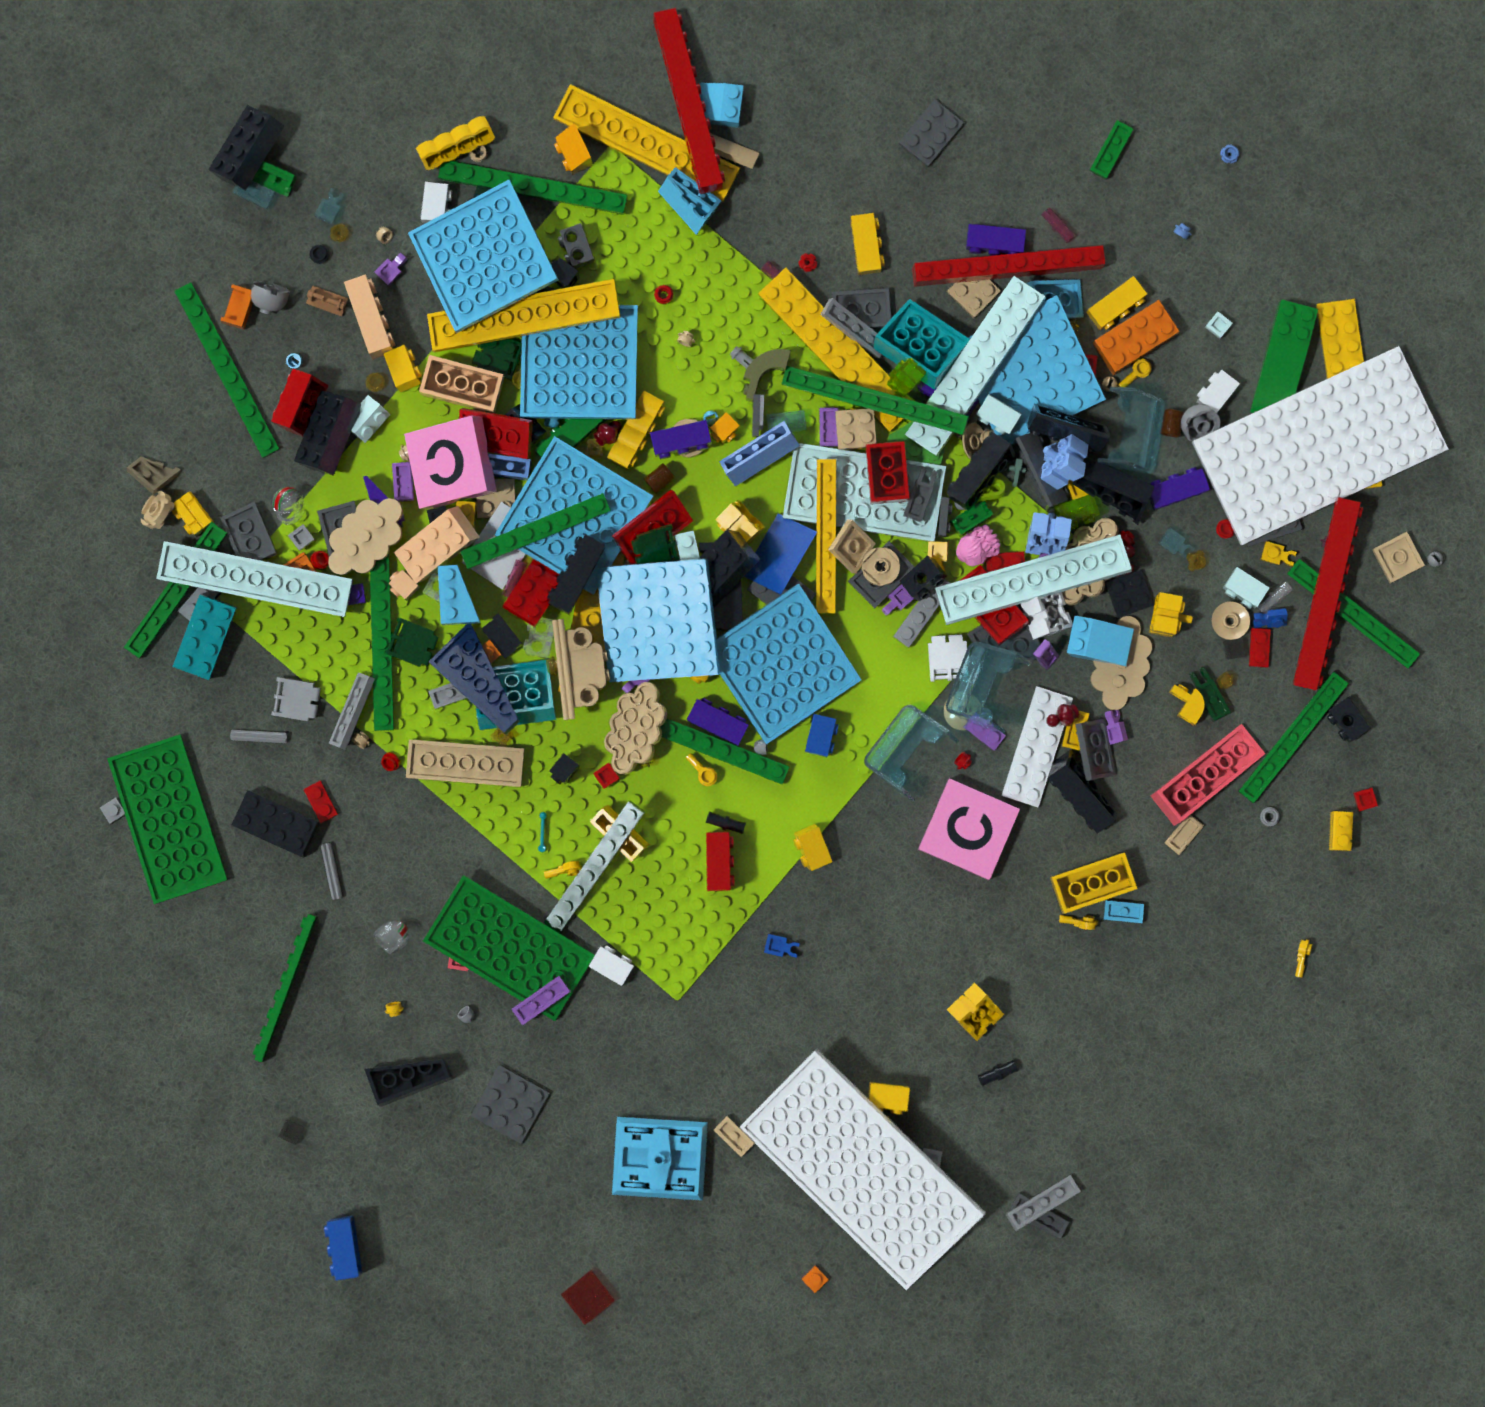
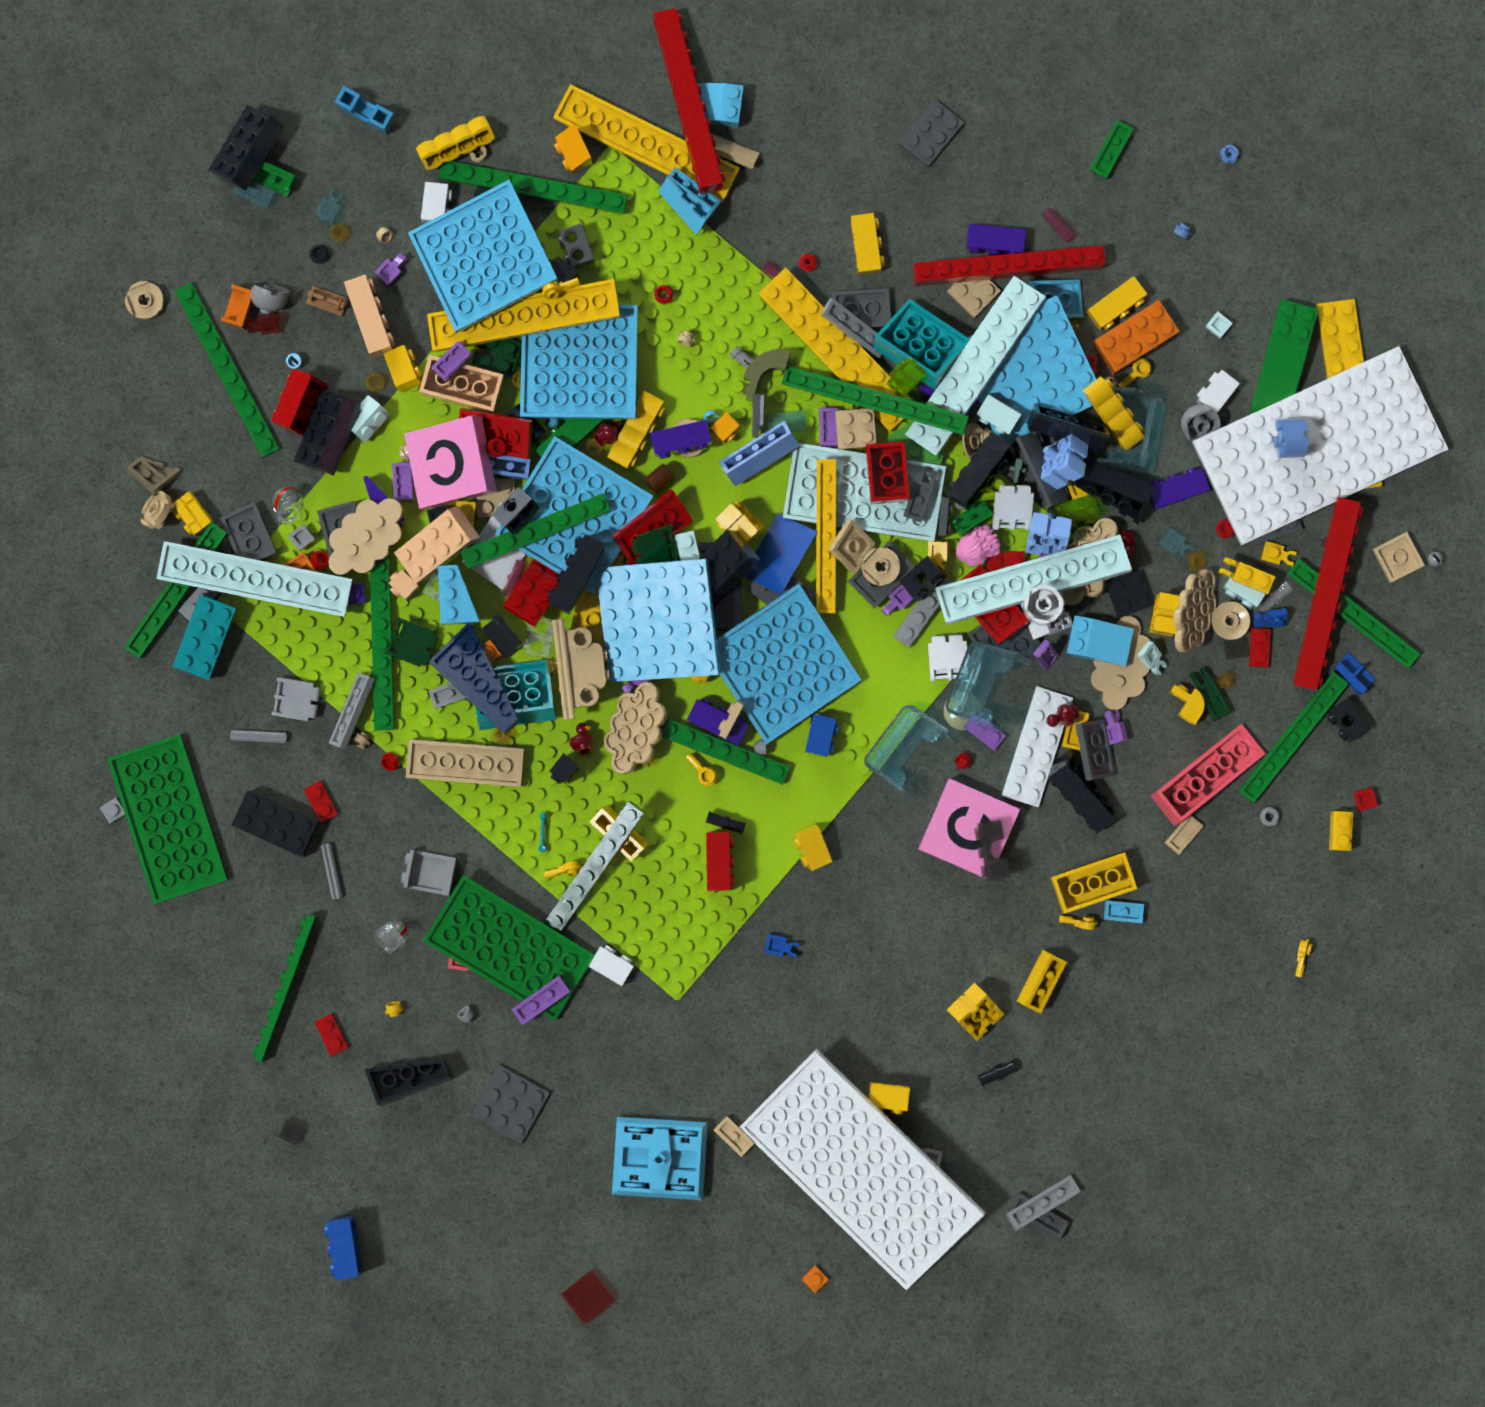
red plate [593,763,620,789] -> none
reddish brown piece [1160,409,1184,437] -> none
none -> tan plate [125,281,164,320]
none -> clear red plate [246,313,281,335]
none -> red plate [314,1013,348,1057]
none -> dark azure arch [334,86,396,134]
none -> light grey panel [401,850,457,896]
none -> medium lavender plate [431,341,472,381]
none -> red plate [487,438,506,457]
none -> black brick [492,487,540,535]
none -> yellow plate [542,278,580,299]
none -> dark red animal [569,722,593,756]
none -> tan plate [718,700,745,739]
none -> clear smoke arch [974,820,1010,881]
none -> white plate [992,485,1034,530]
none -> yellow brick [1017,950,1067,1014]
none -> white brick [1023,585,1063,626]
none -> yellow brick [1082,376,1144,451]
none -> light aqua plate [1137,641,1167,675]
none -> tan plate [1174,569,1217,652]
none -> yellow hinge [1219,557,1275,595]
none -> medium blue brick [1273,419,1309,458]
none -> blue panel [1332,653,1375,696]

